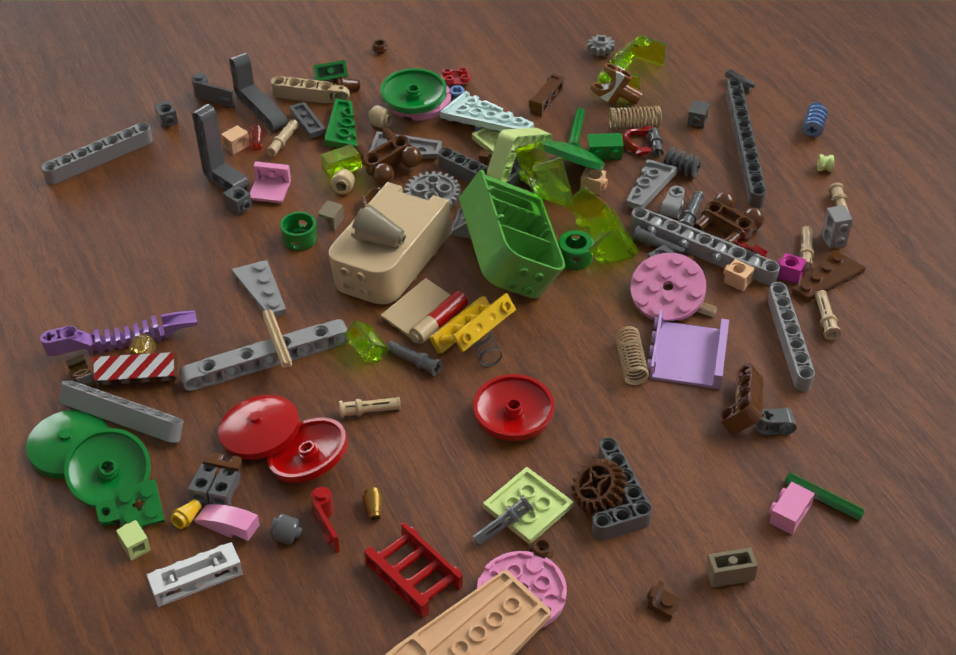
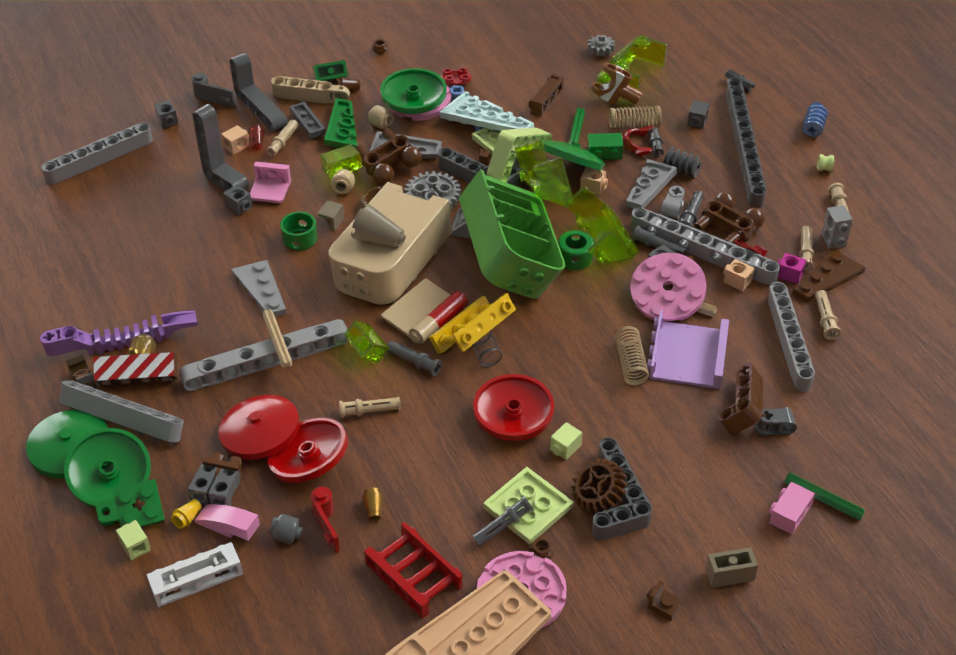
none -> yellowish green brick [550,422,582,460]

